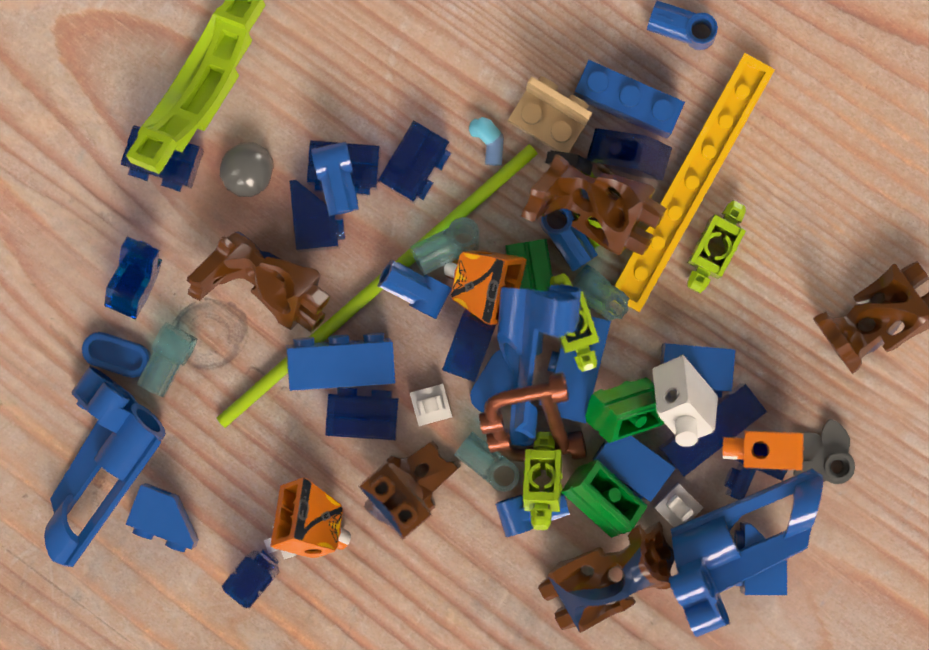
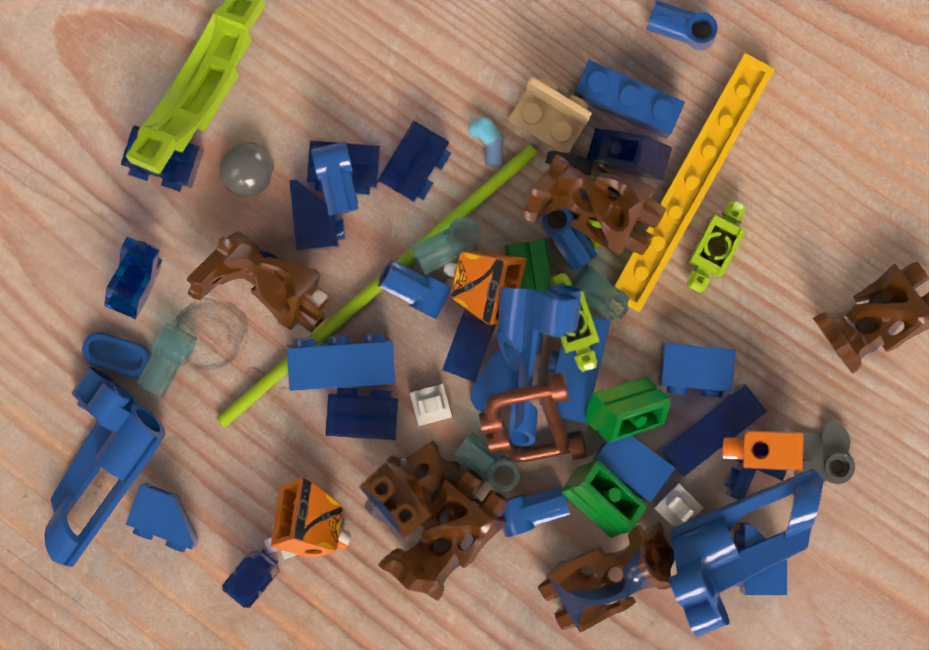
lime piece [523,432,563,530] -> none
white torso [653,355,718,447] -> none
none -> reddish brown hips [378,470,509,600]

